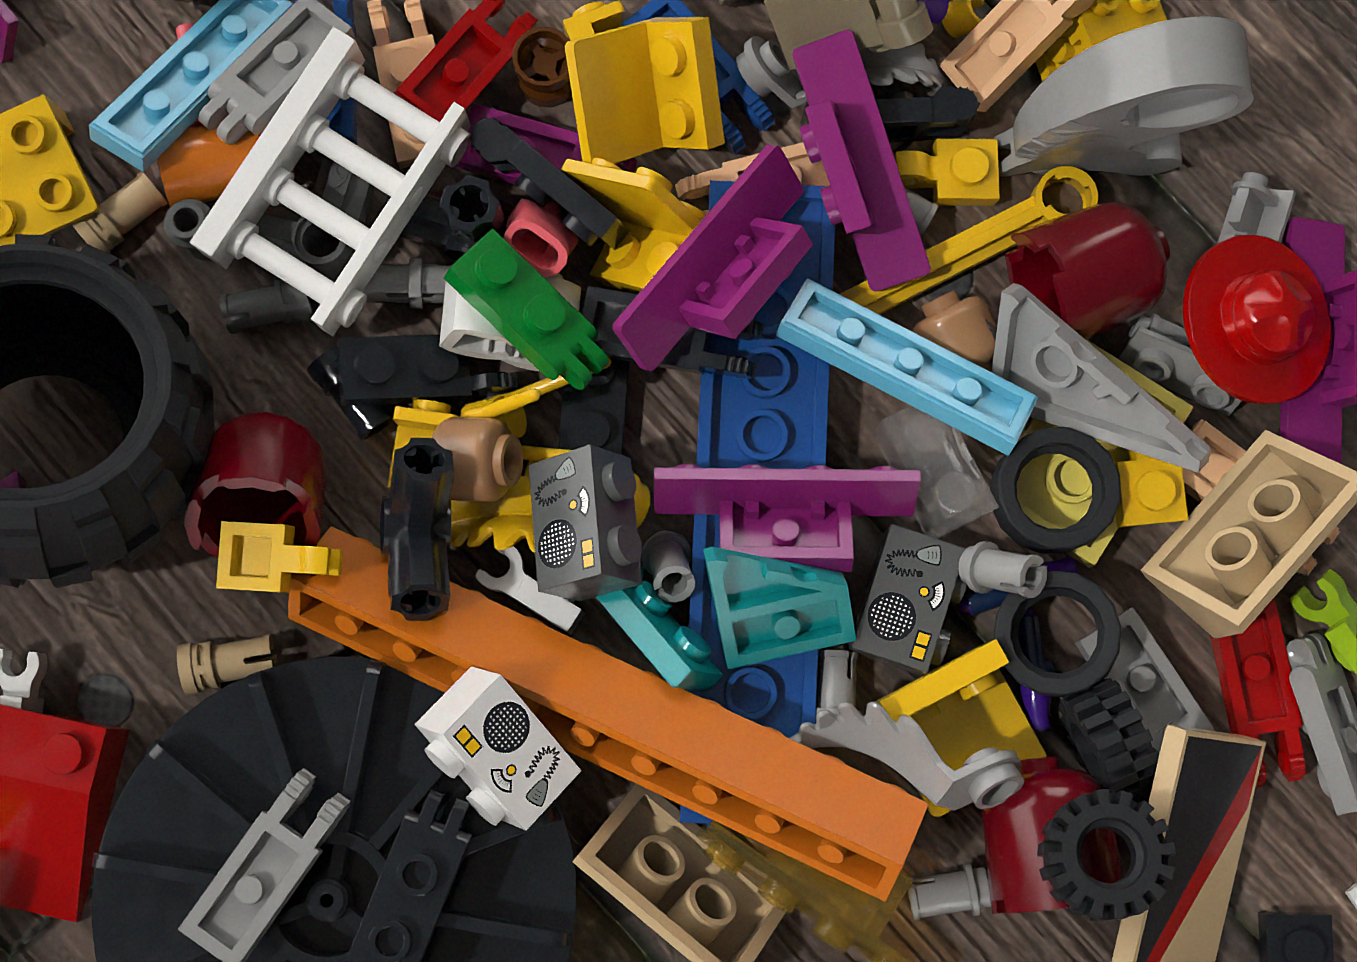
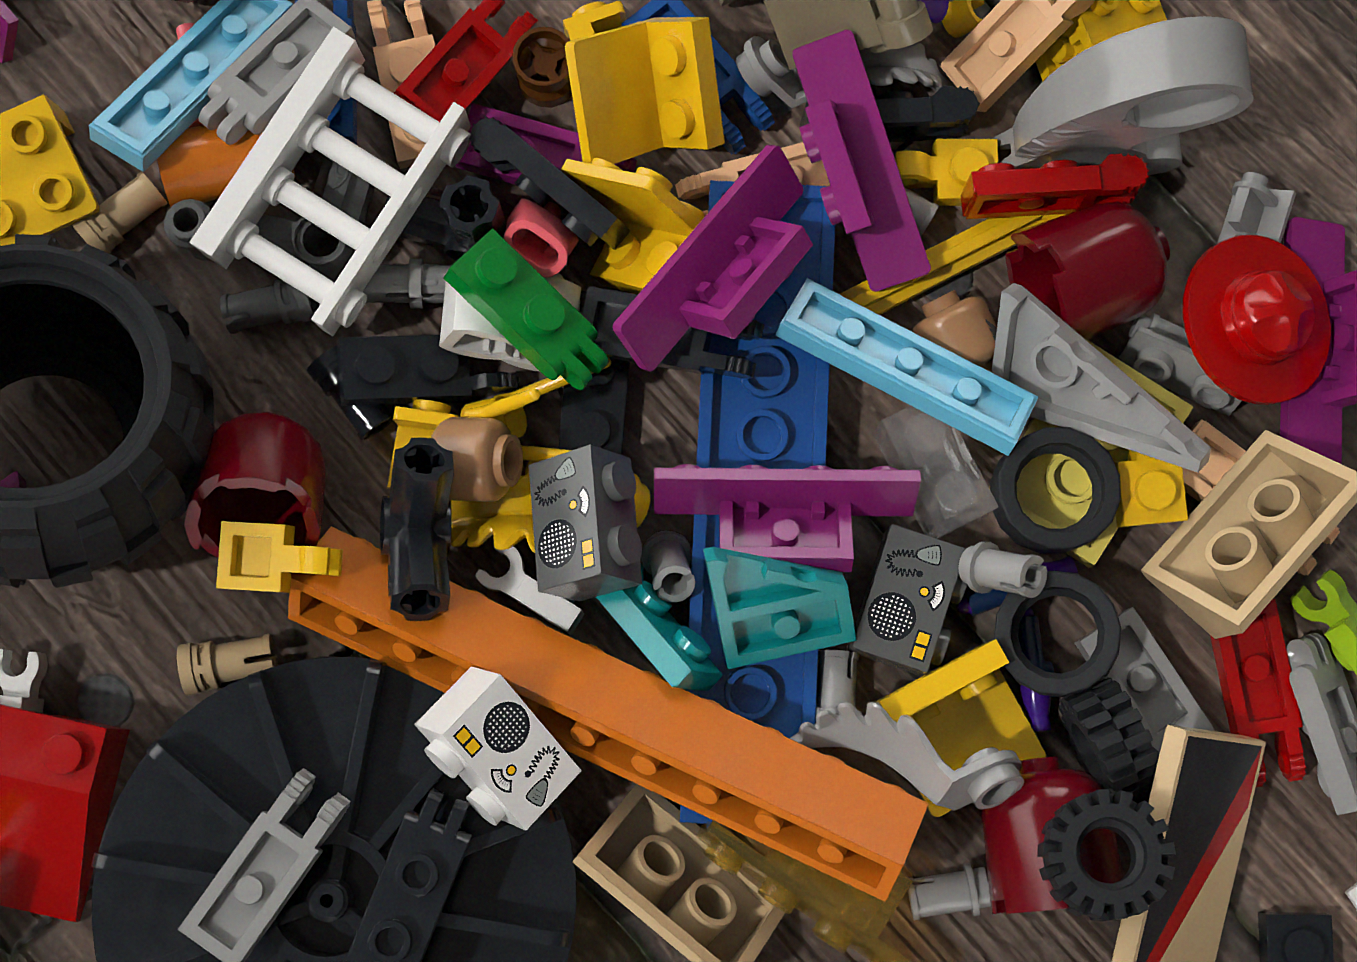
none -> red hinge [961,153,1150,219]

